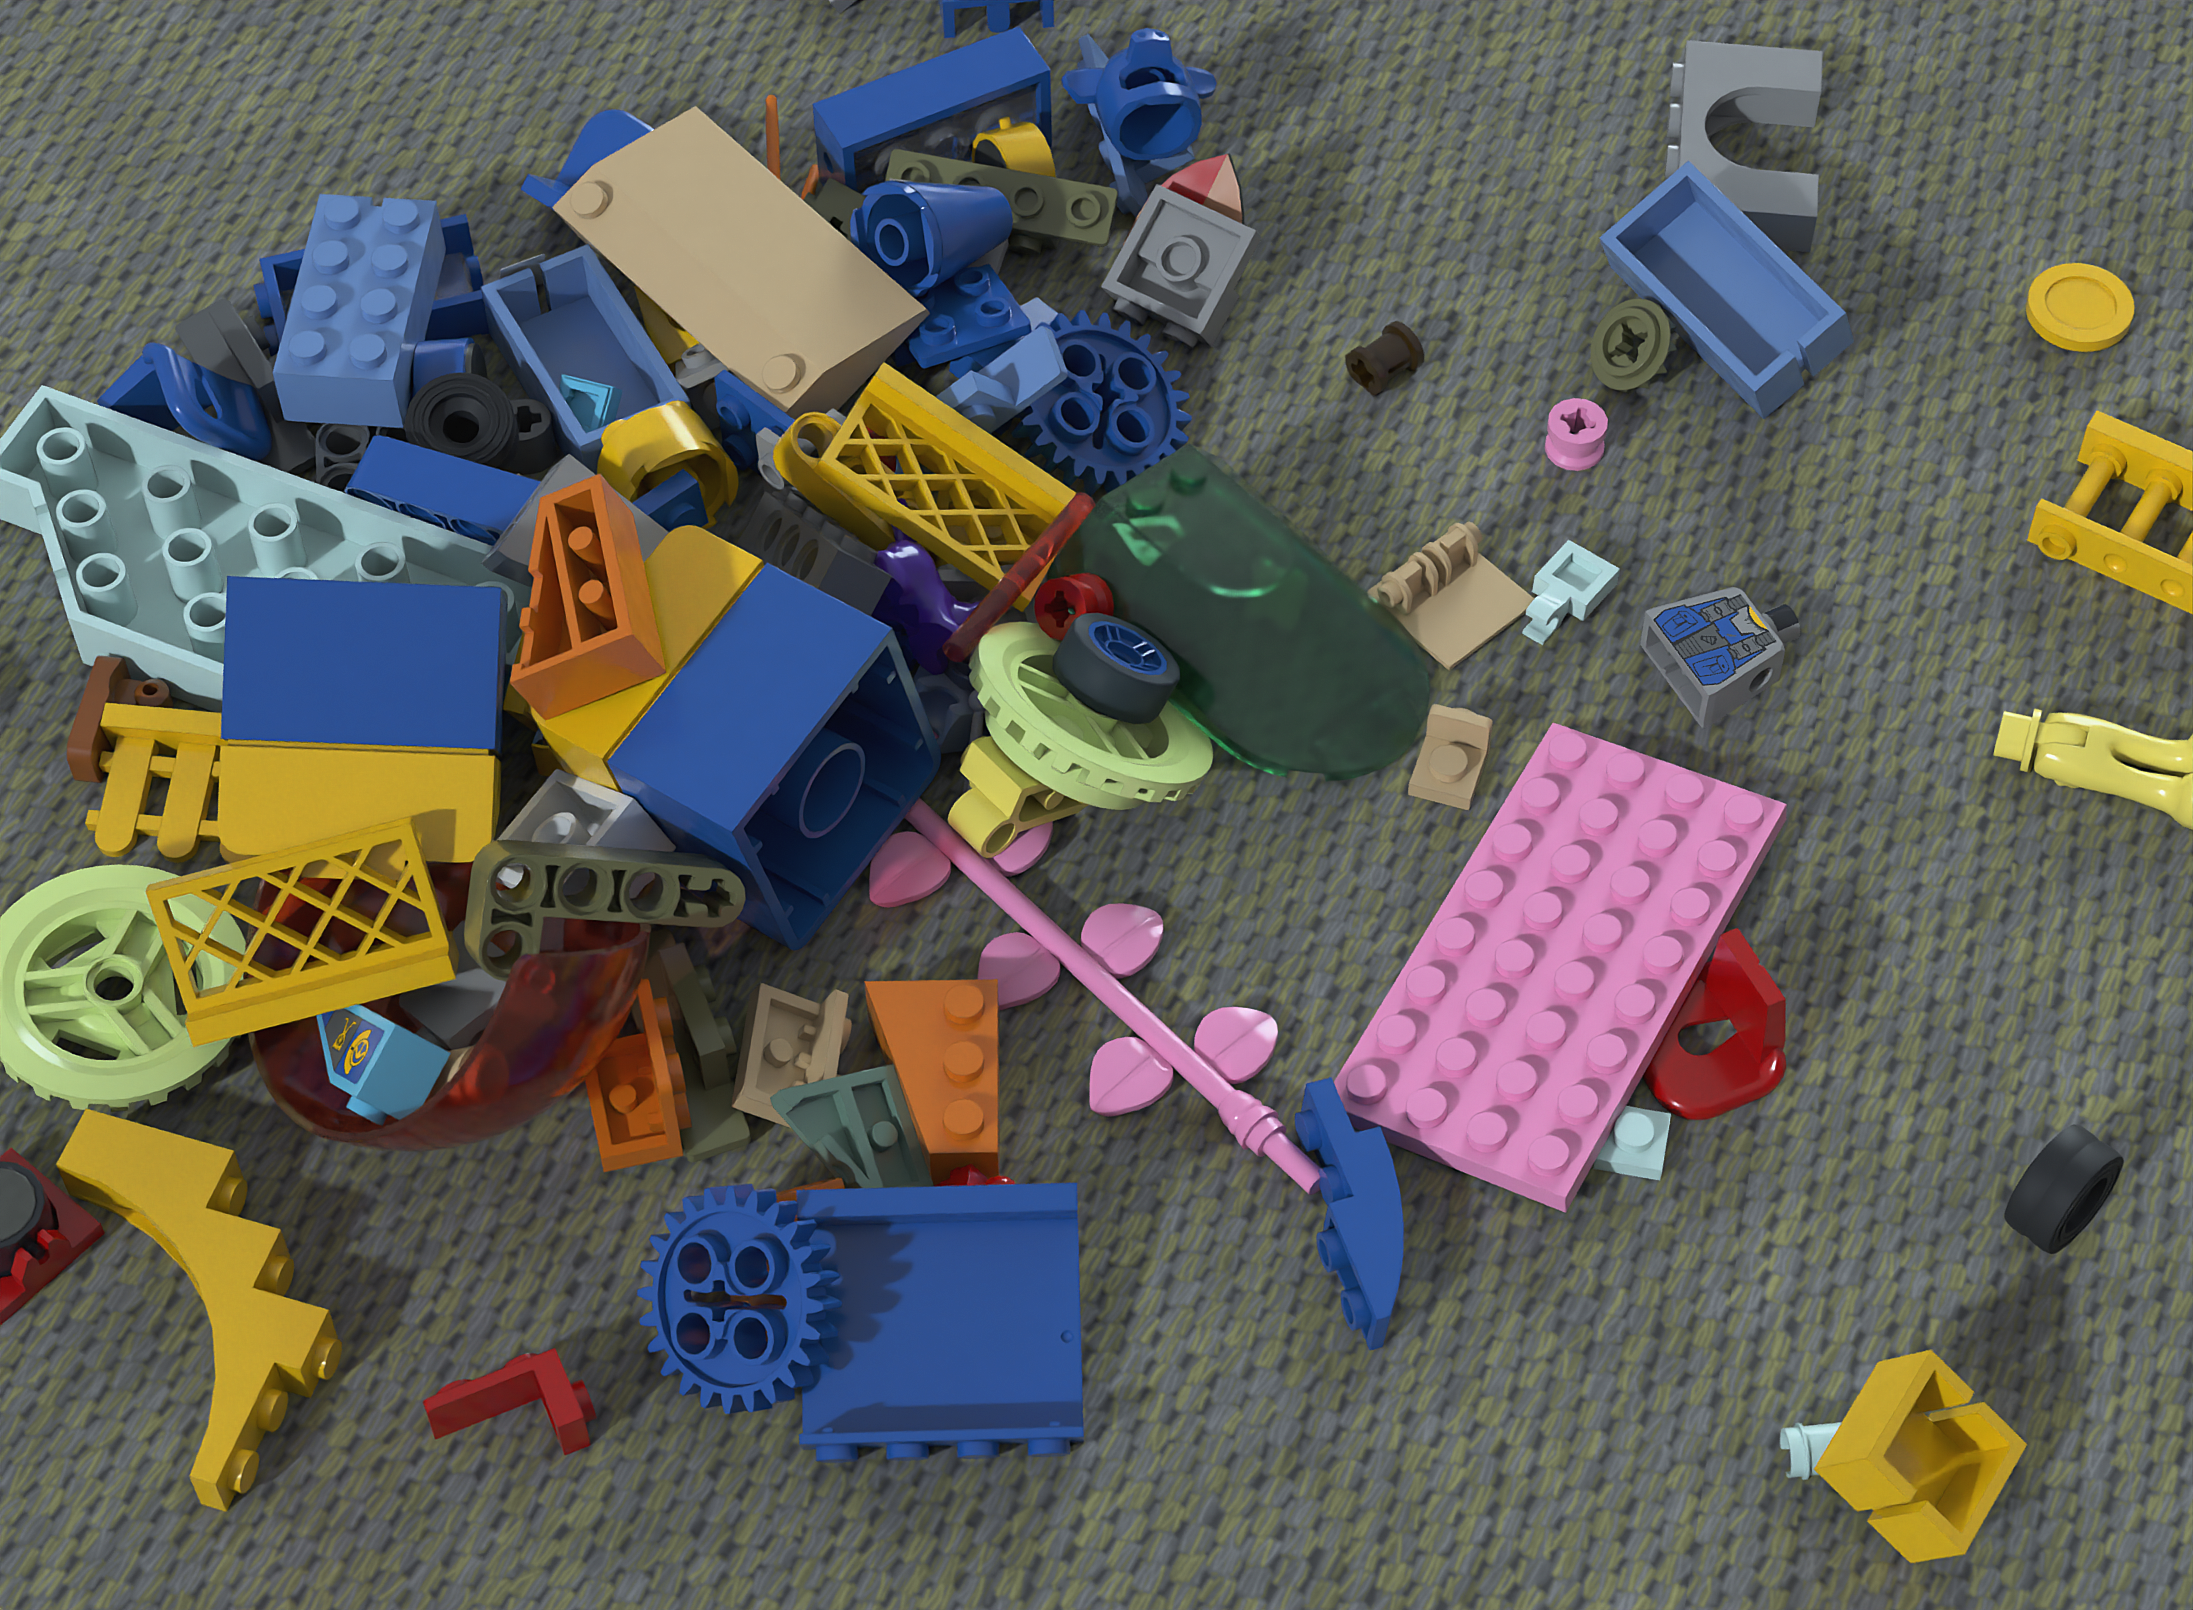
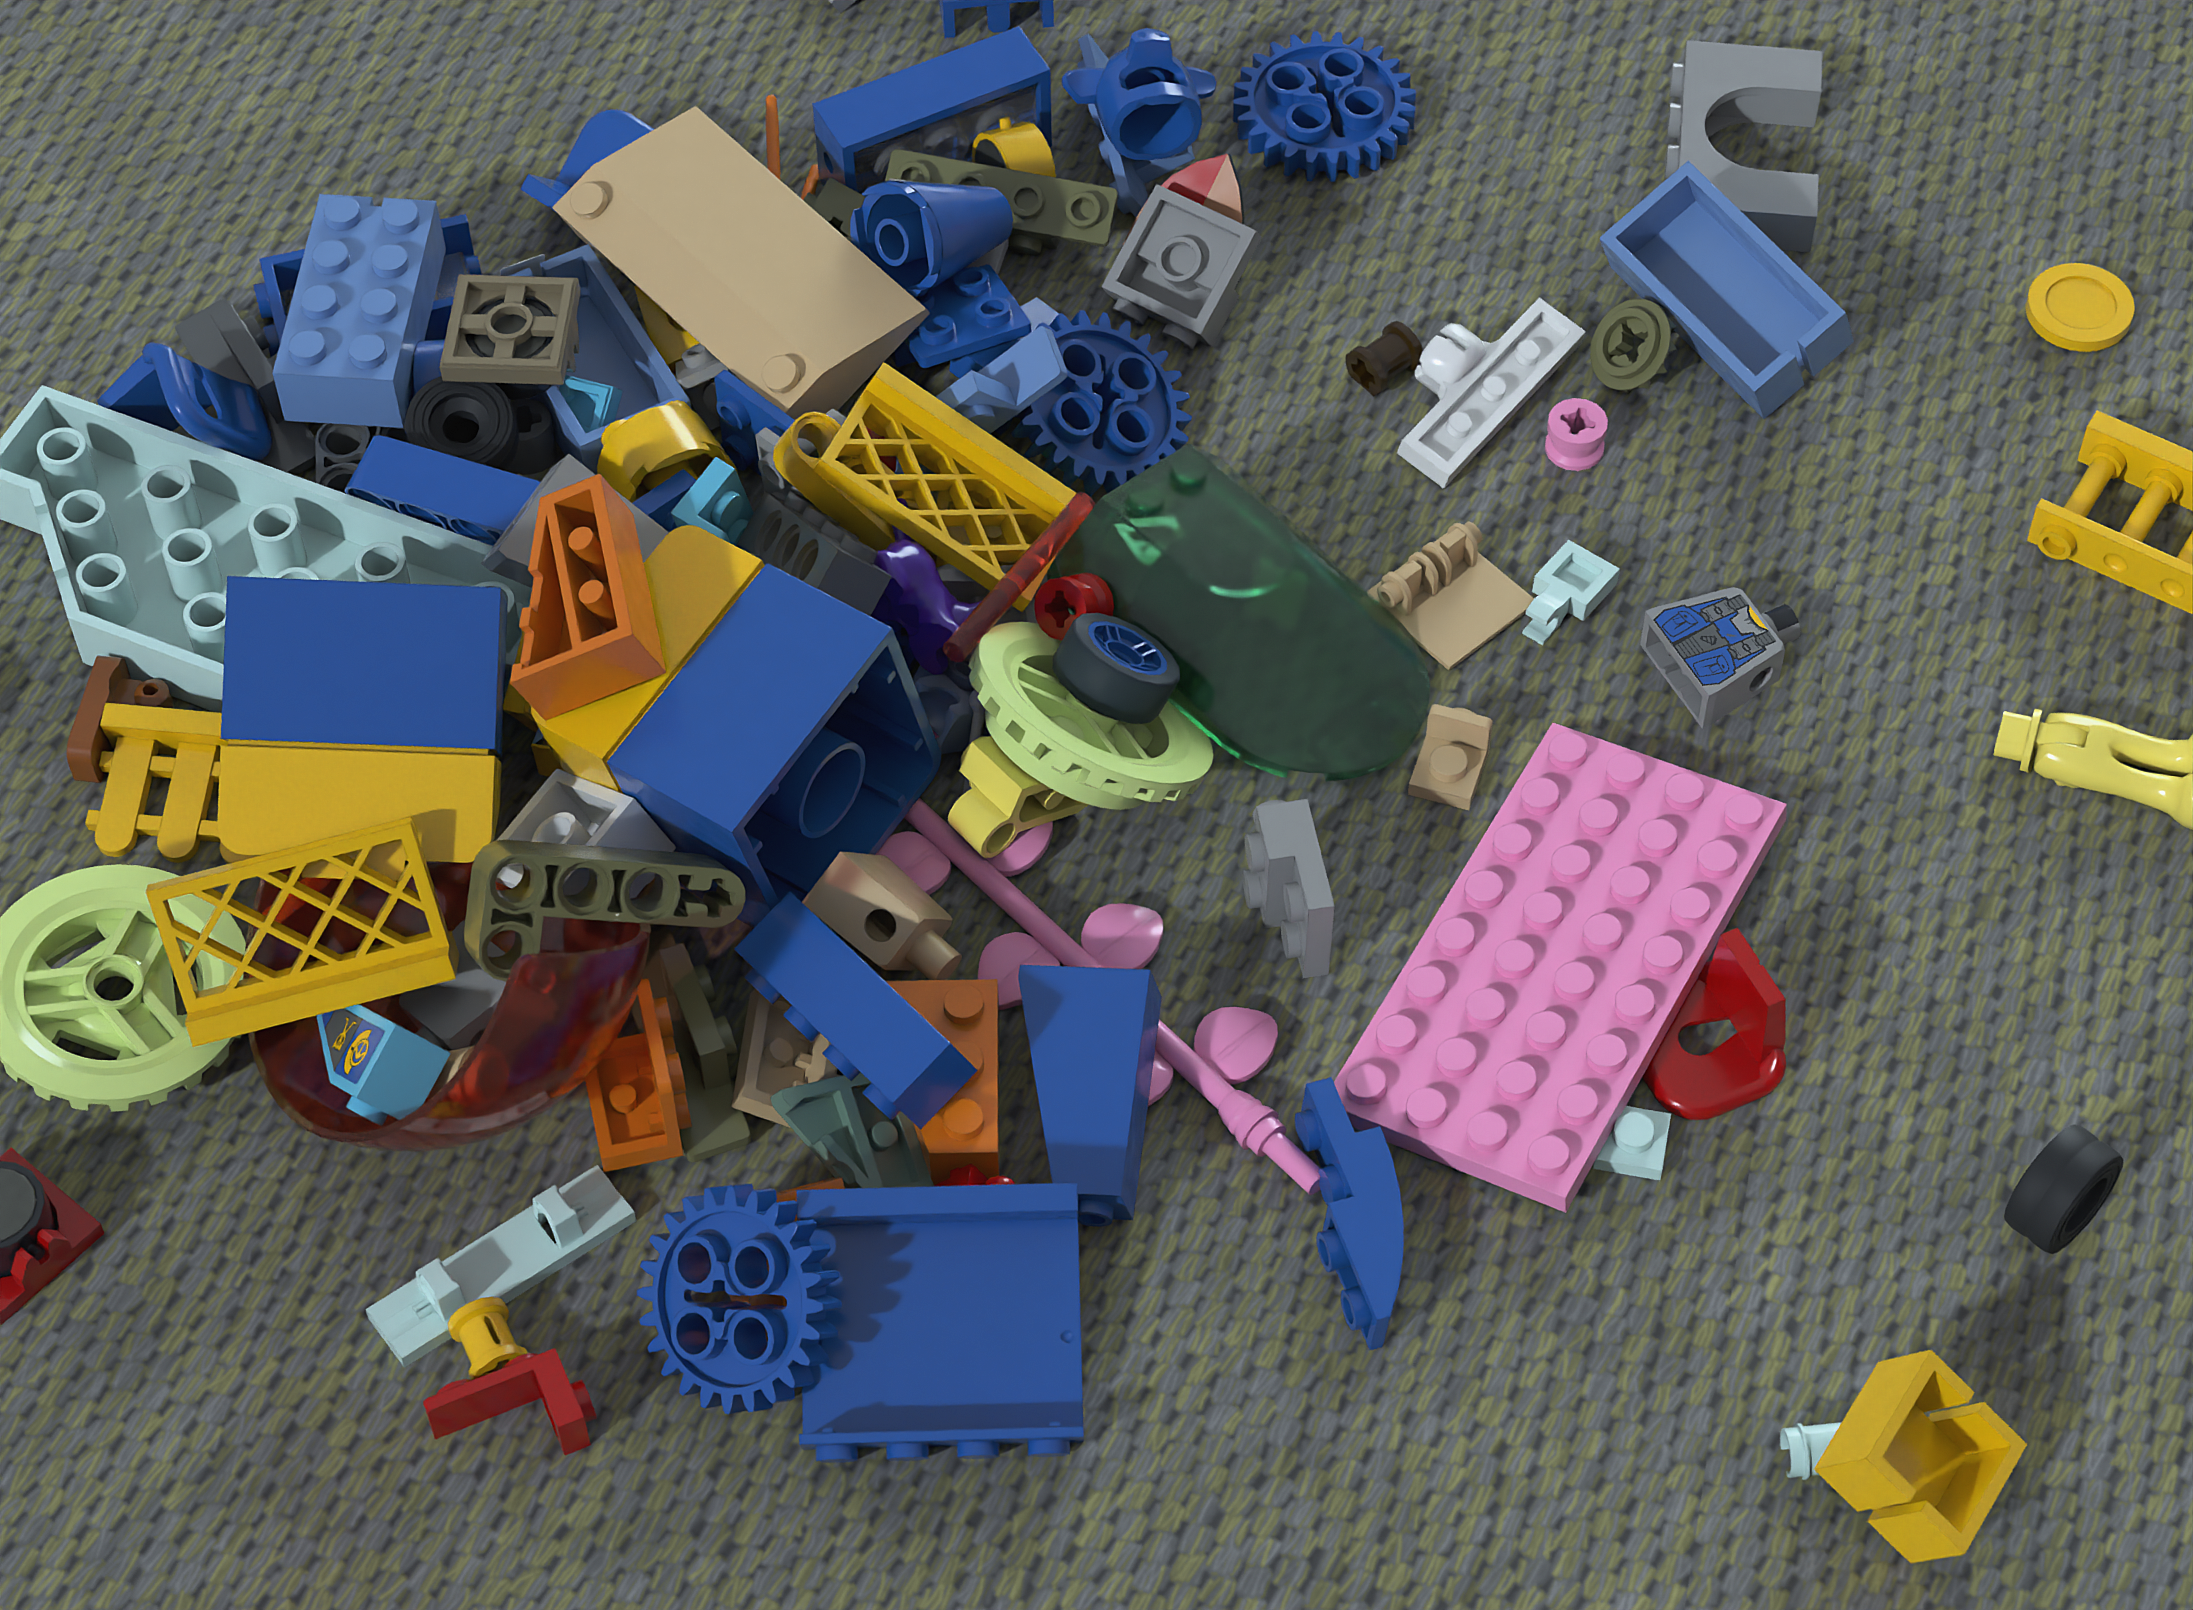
yellow arch [56,1109,342,1512] -> none
none -> light aqua hinge [366,1165,636,1368]
none -> dark tan piece [439,274,581,400]
none -> yellow bush [447,1297,528,1380]
none -> medium azure bracket [671,457,754,546]
none -> blue brick [734,892,978,1130]
none -> tan torso [802,851,962,980]
none -> blue slope [1018,965,1162,1227]
none -> blue gear [1233,31,1416,182]
none -> light grey plate [1243,799,1335,978]
none -> white plate [1397,297,1586,488]

